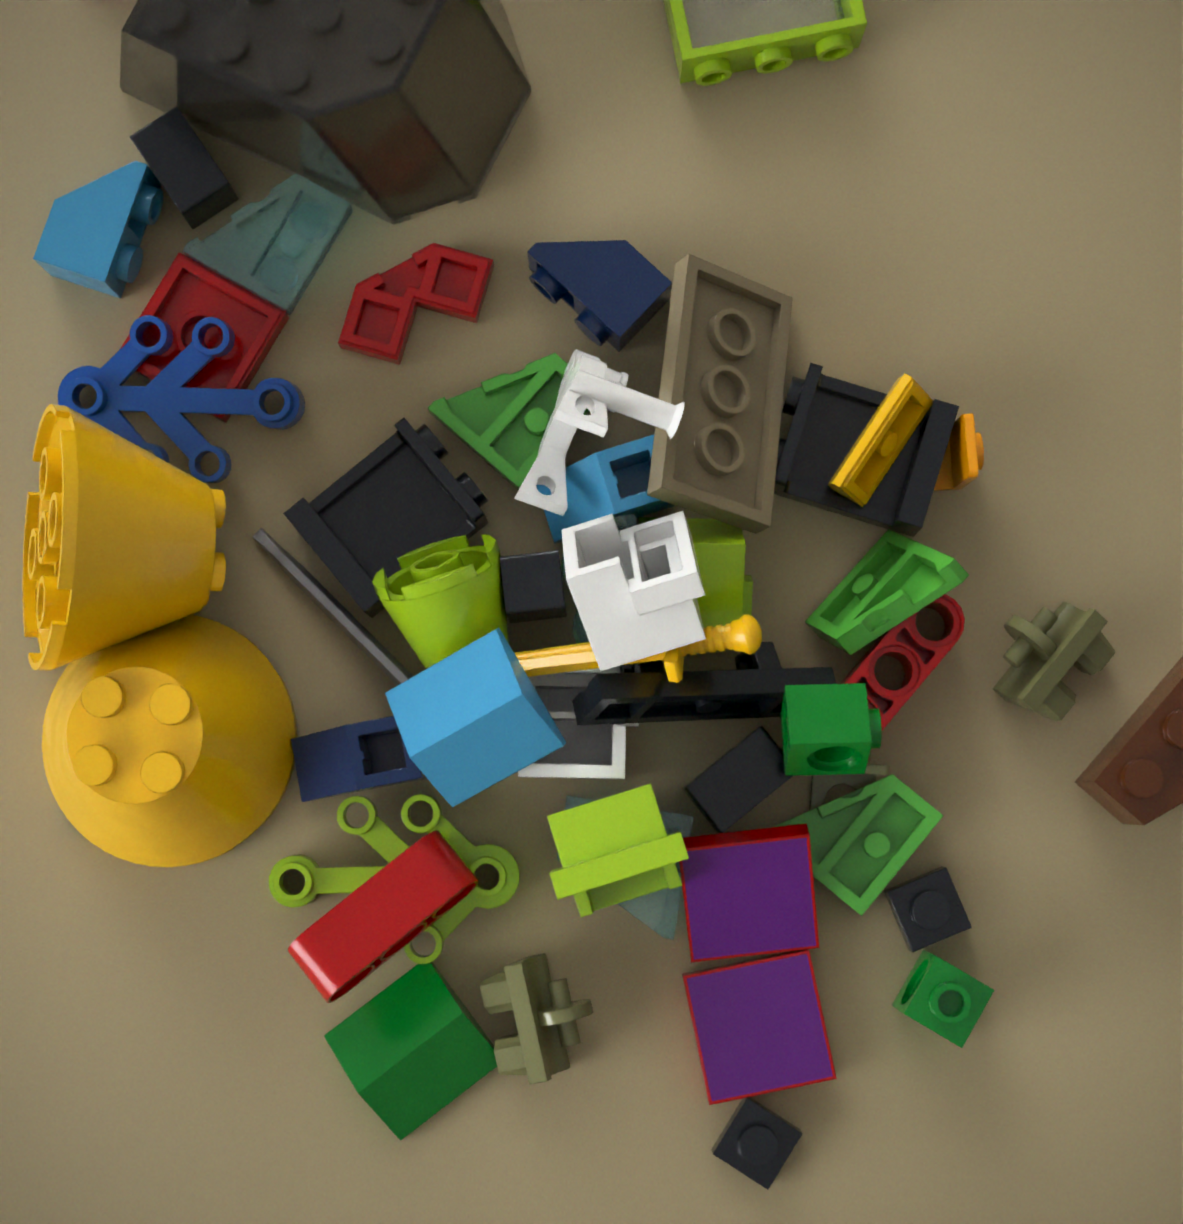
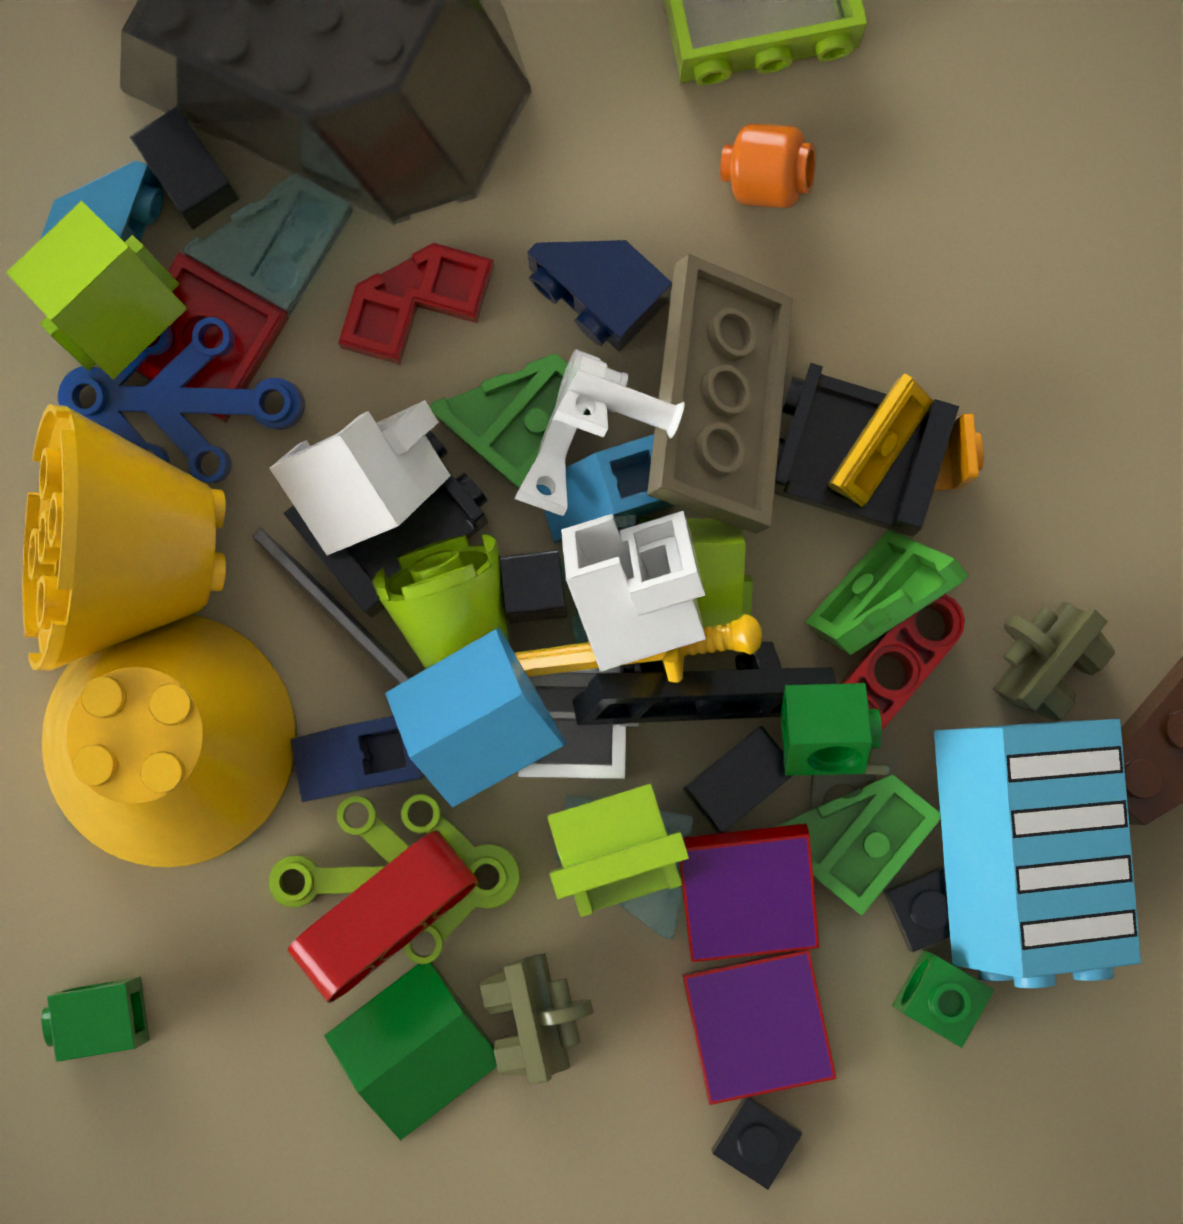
none -> lime plate [6,201,188,380]
none -> green brick [41,977,150,1062]
none -> white plate [269,400,451,555]
none -> orange head [720,123,816,209]
none -> medium azure brick [934,719,1141,988]

